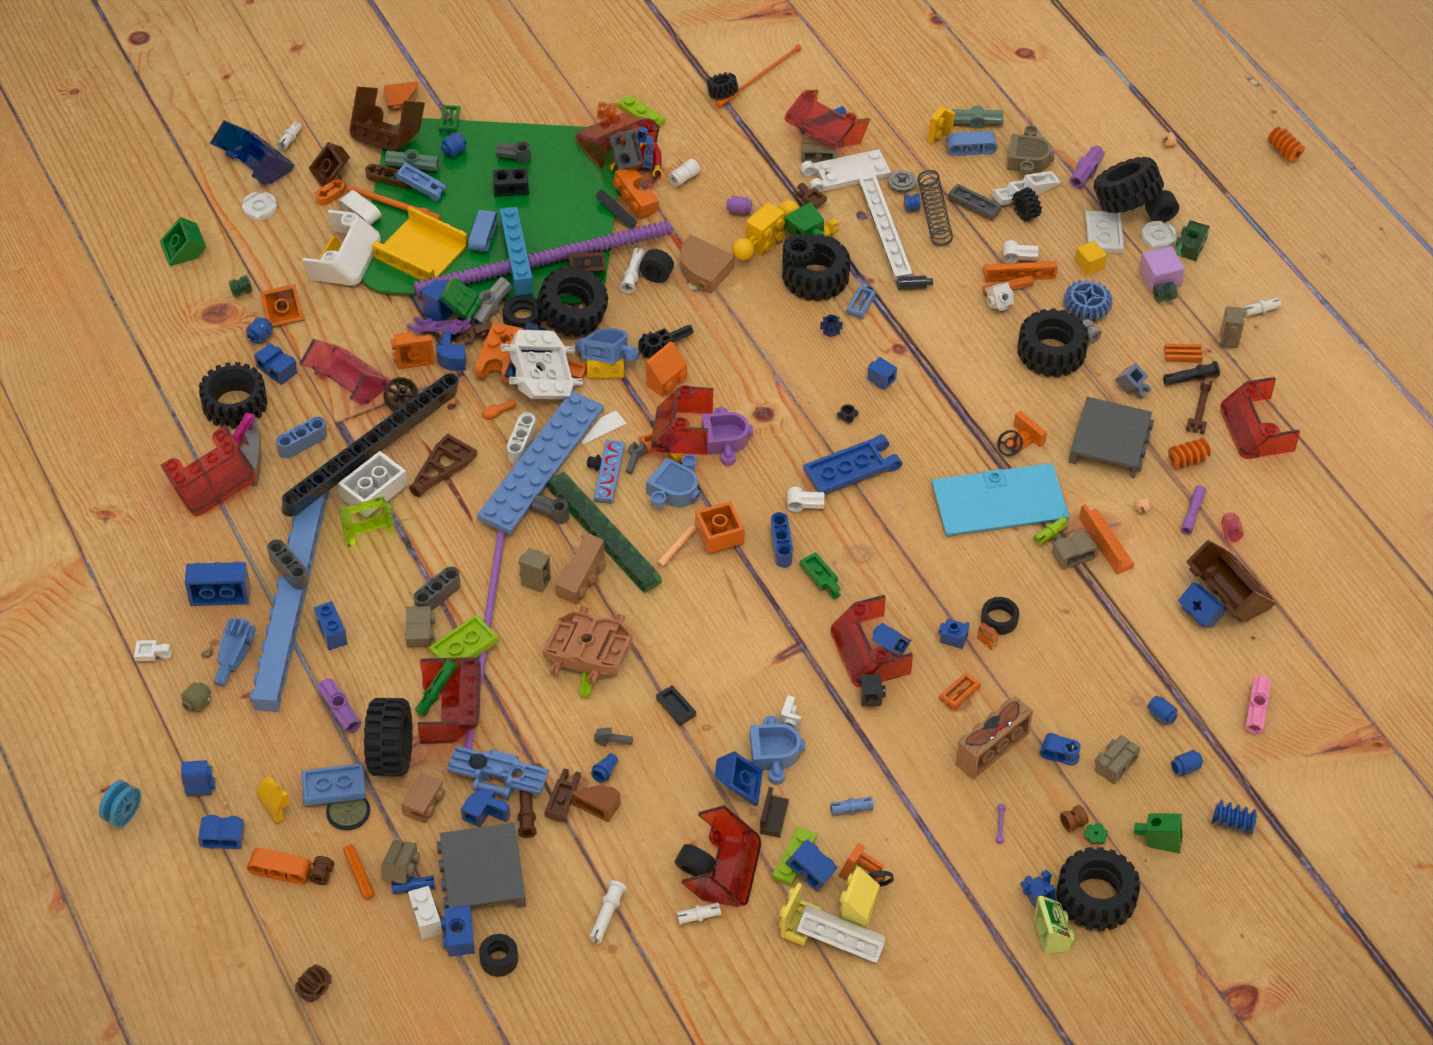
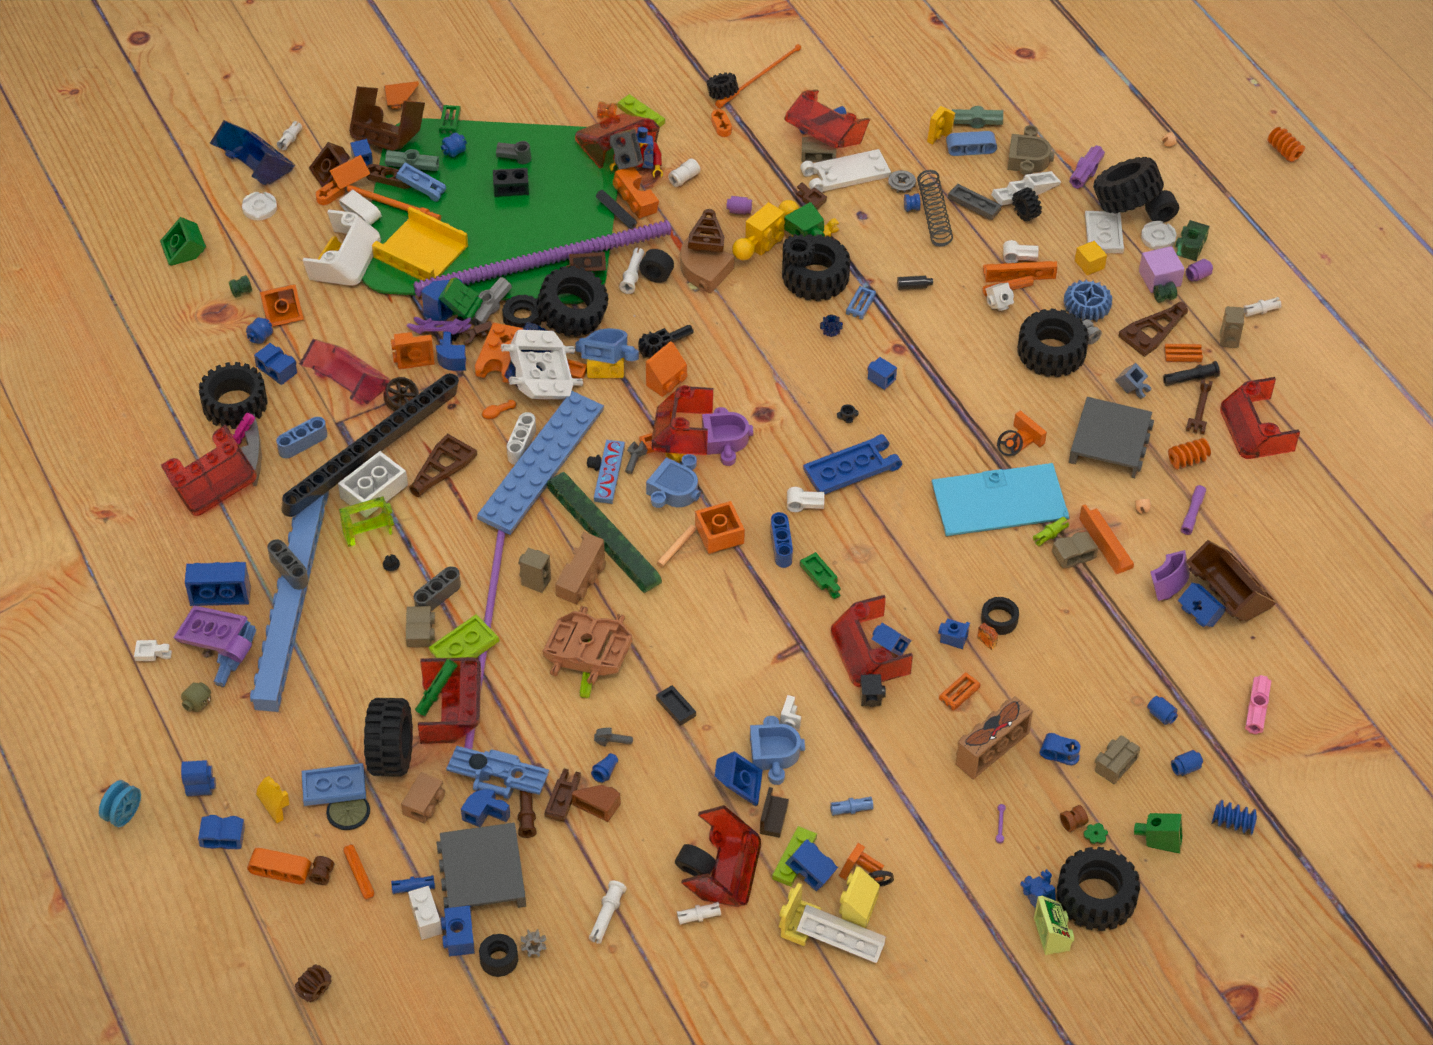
blue brick [313,601,348,650] -> none
medium lavender piece [317,678,361,733] -> none
dark tan brick [381,840,420,884] -> none
medium blue beam [468,209,498,253] -> none
dark azure arch [500,207,533,296] -> none
dark grey piece [531,494,570,524] -> none
white sticker [581,411,627,444] -> none
white plate [858,175,912,281] -> none
clear pink brick [1221,513,1244,542] -> none
none -> medium lavender hinge [173,605,252,663]
none -> orange slope [330,155,370,189]
none -> blue brick [350,139,373,166]
none -> black piece [383,554,400,571]
none -> light grey gear [521,929,546,957]
none -> reddish brown plate [688,209,725,253]
none -> orange beam [711,109,732,137]
none -> reddish brown plate [1118,302,1188,357]
none -> medium lavender brick [1150,550,1190,601]
none -> medium lavender brick [1185,259,1213,281]

